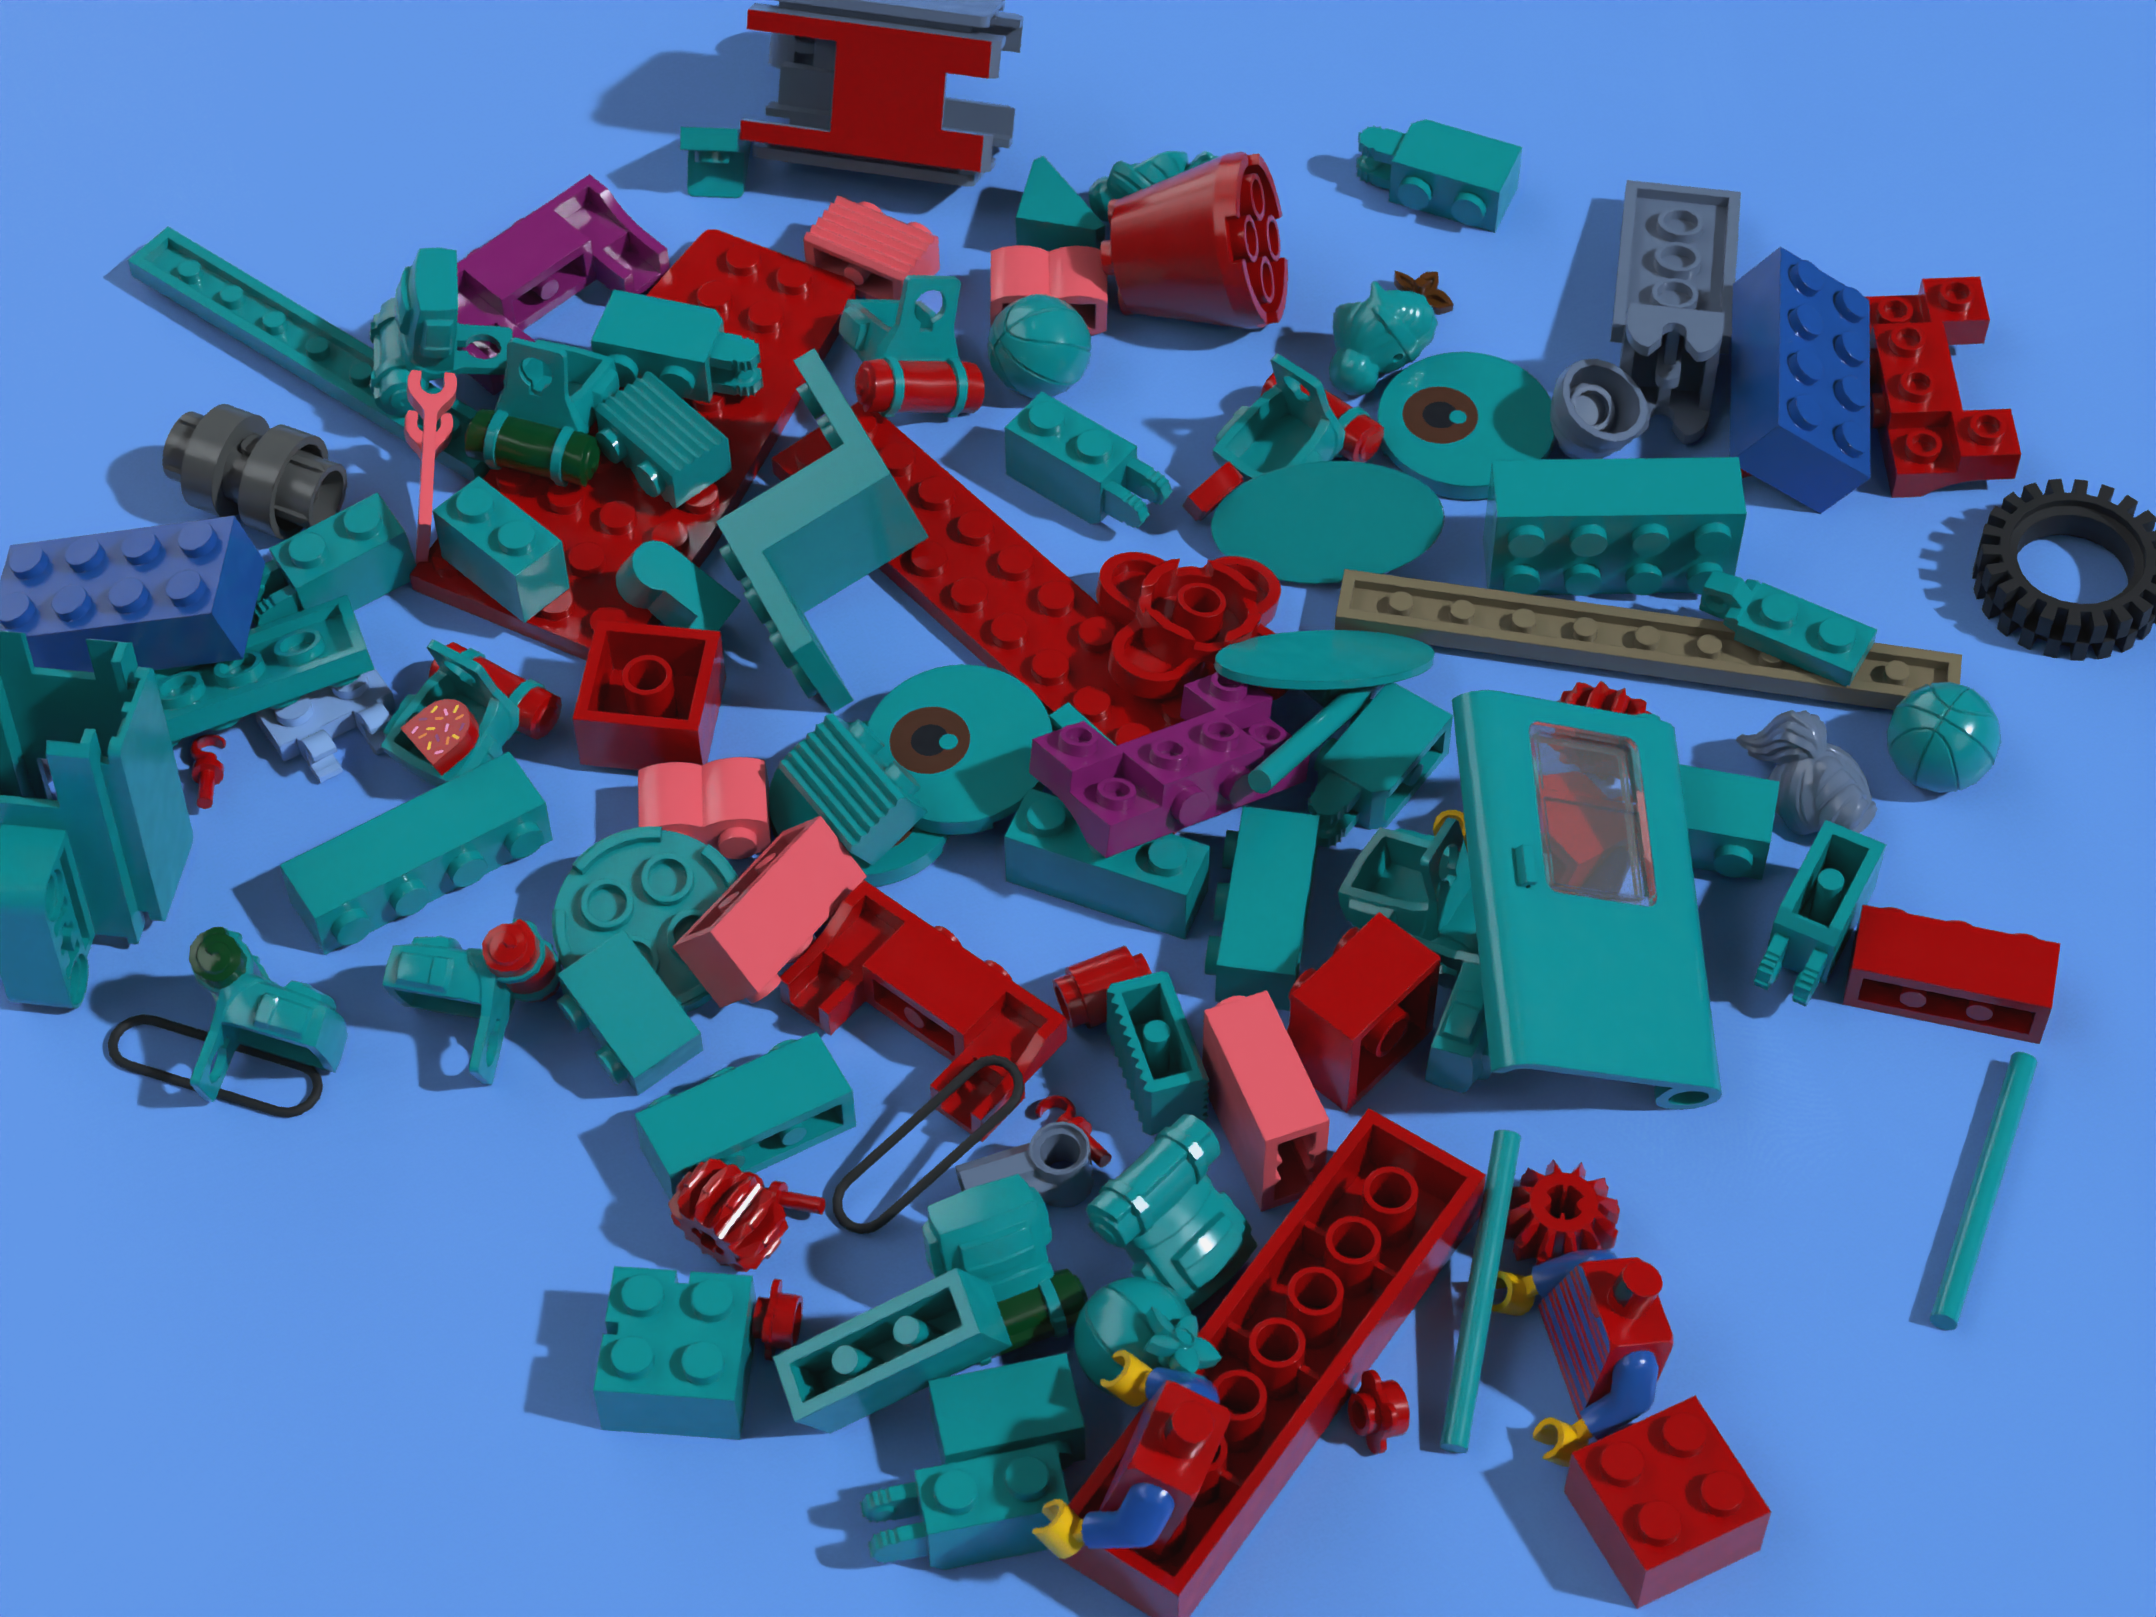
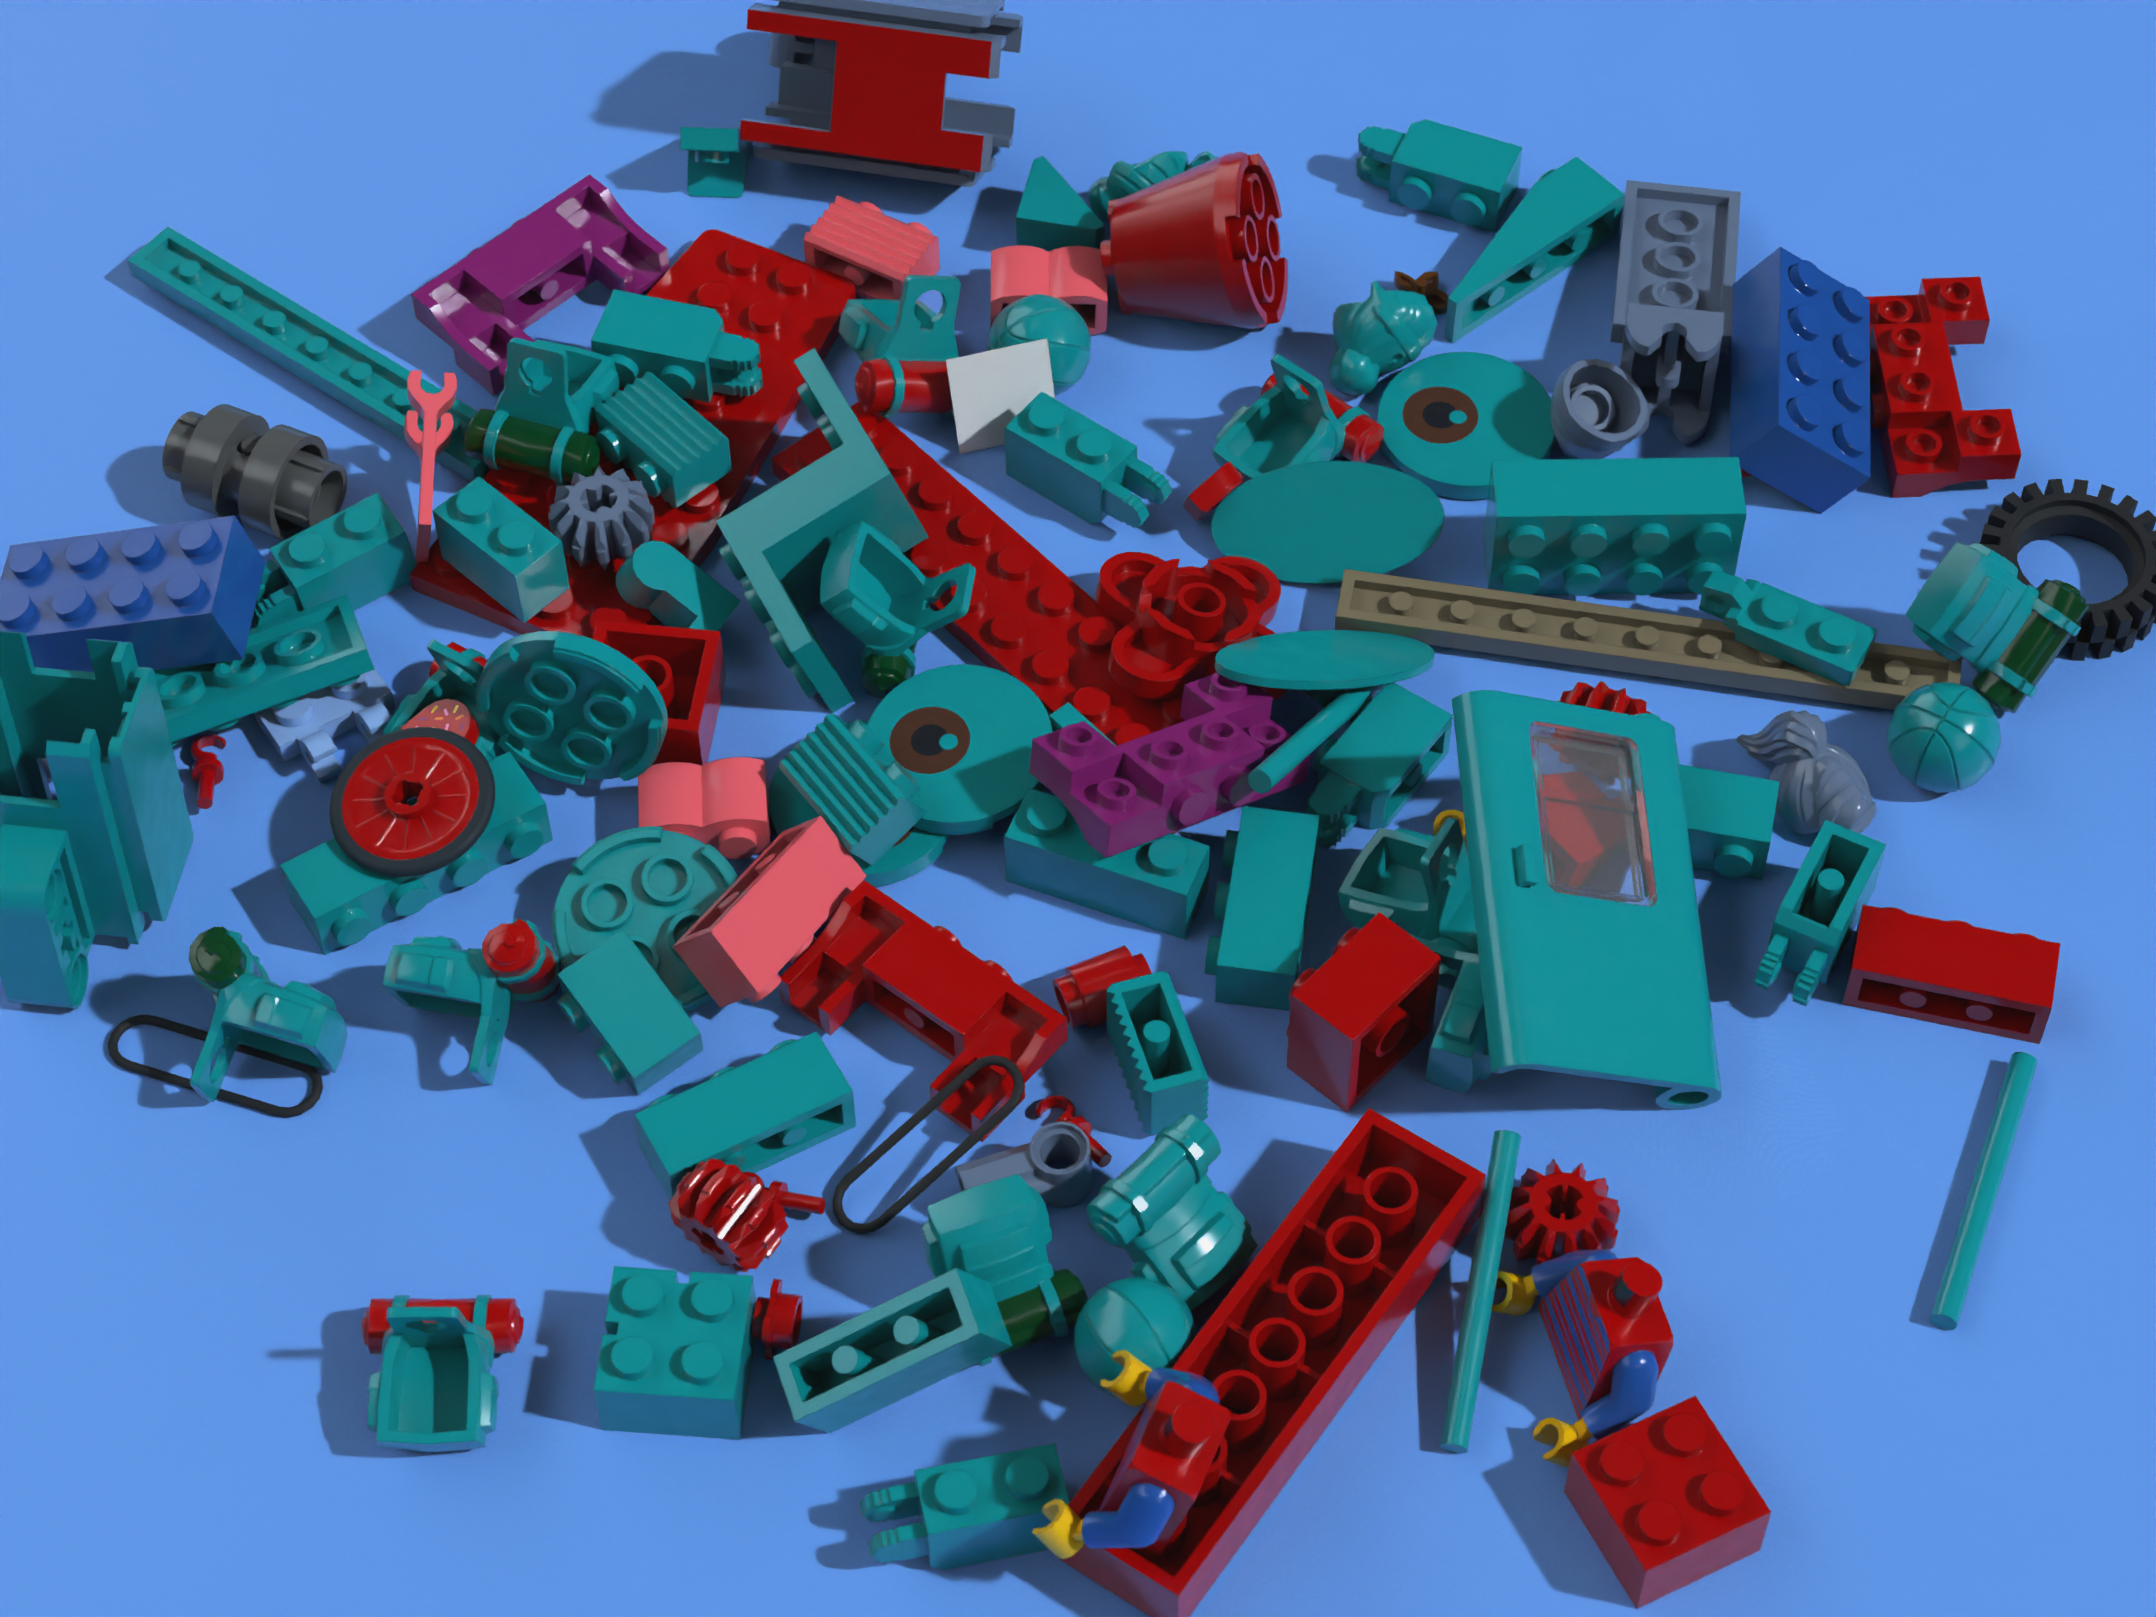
teal piece [369,248,513,417] -> none
teal brick [928,1353,1085,1470] -> none
teal plant [1144,1307,1222,1373] -> none
coral brick [1202,990,1330,1212] -> none
red plate [1348,1370,1410,1454] -> none
none -> red wheel [329,727,495,877]
none -> teal piece [362,1295,524,1452]
none -> teal tile [475,631,668,786]
none -> sand blue gear [549,465,655,571]
none -> teal piece [820,520,976,699]
none -> white sticker [946,338,1055,454]
none -> teal slope [1444,156,1625,344]
none -> teal piece [1905,542,2090,713]

